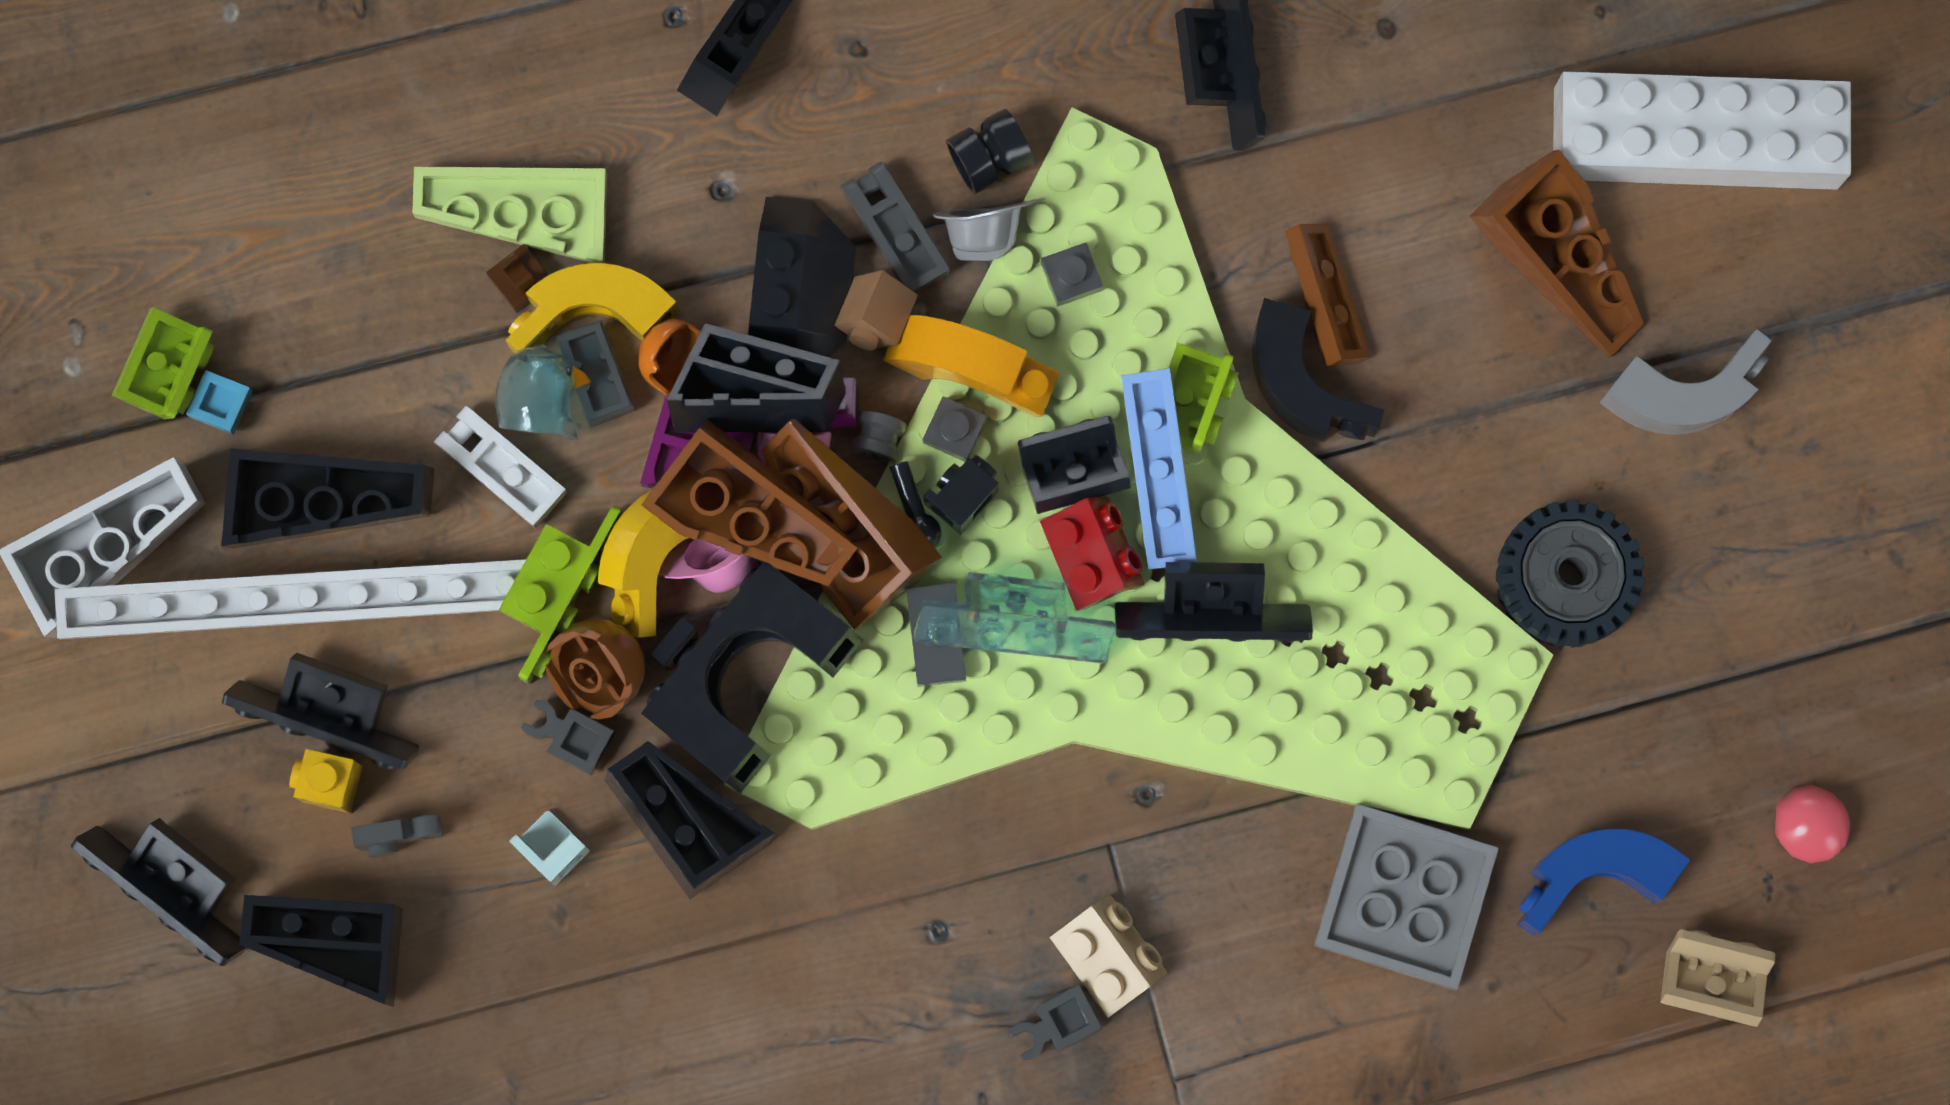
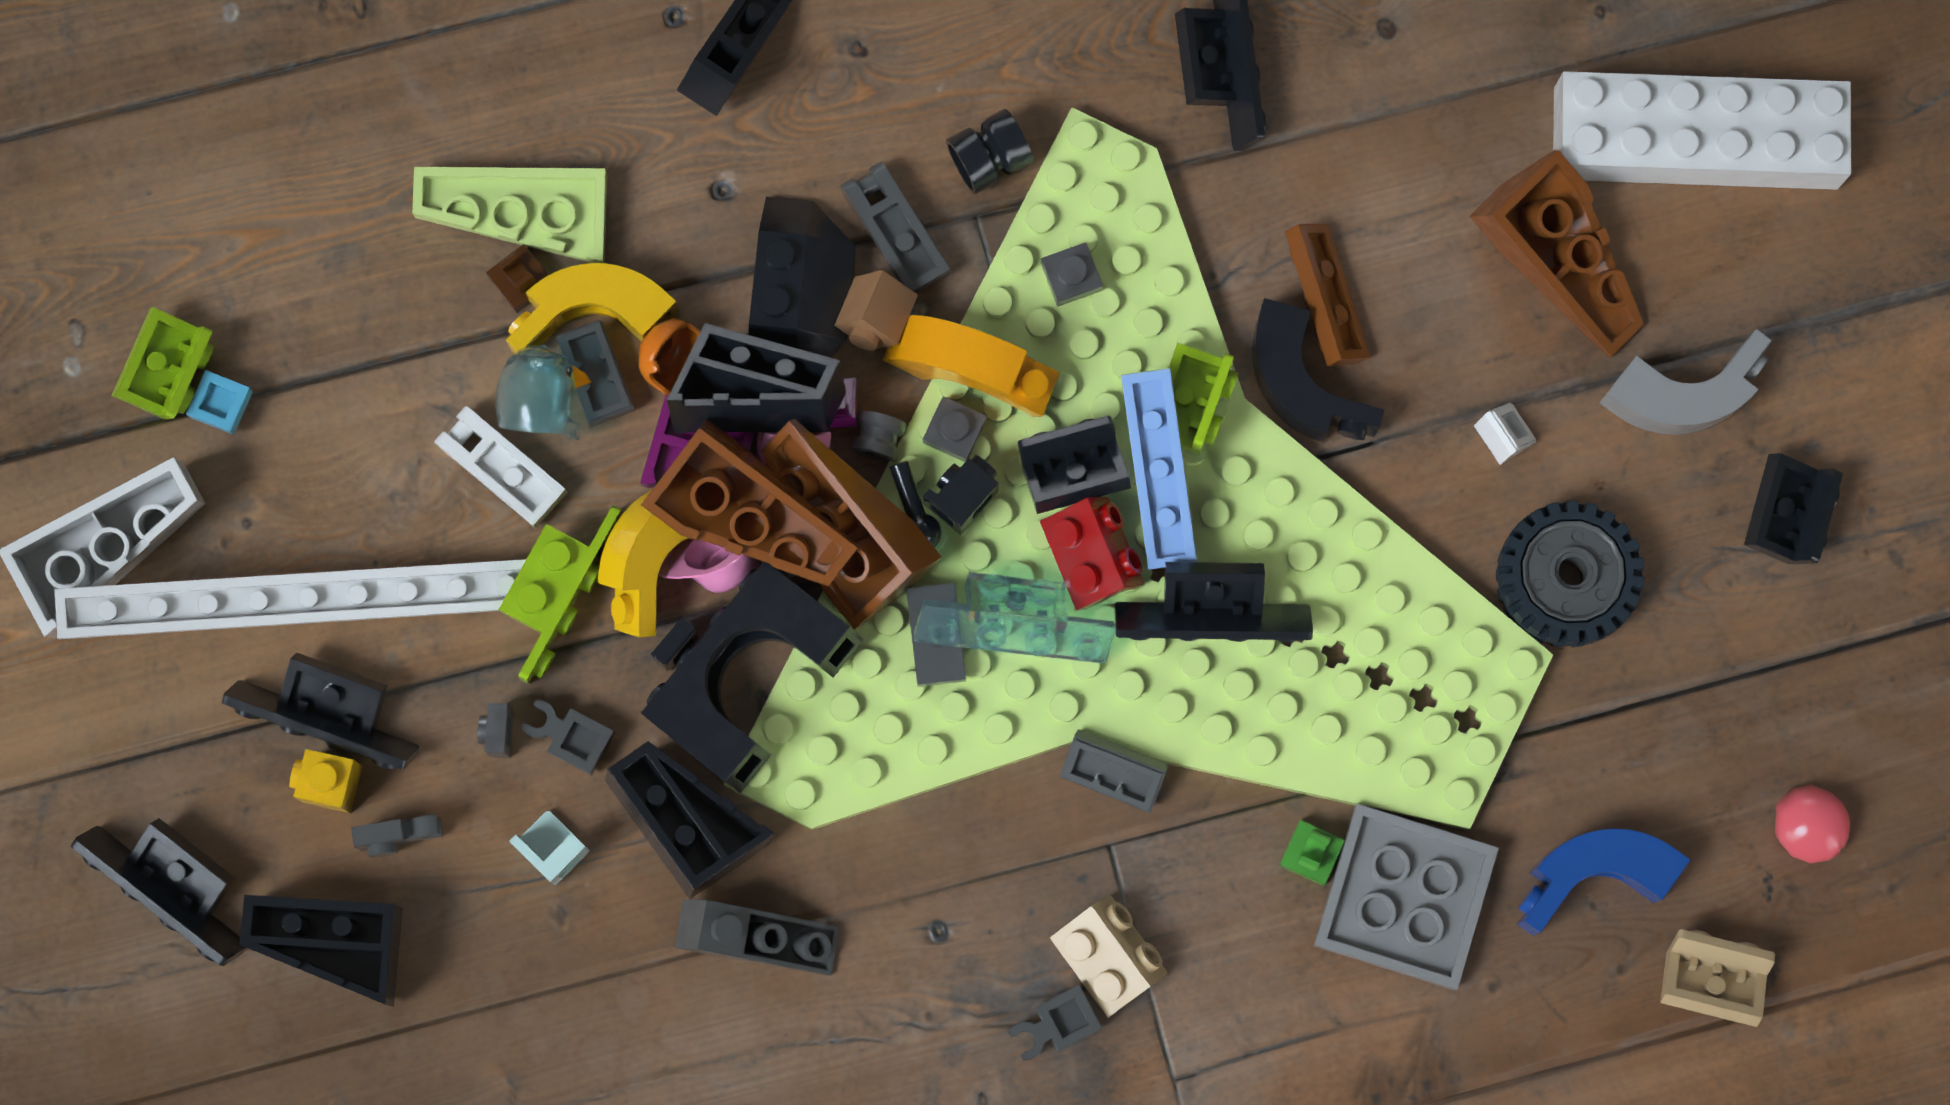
black wedge [221,449,435,548] -> none
dark orange cylinder [546,618,646,720] -> none
light grey piece [933,198,1045,261] -> none
none -> flat silver plate [477,703,513,758]
none -> dark grey slope [674,899,840,976]
none -> dark grey plate [1060,729,1169,813]
none -> bright green tile [1279,820,1345,886]
none -> white slope [1474,403,1536,465]
none -> black bracket [1744,453,1843,564]

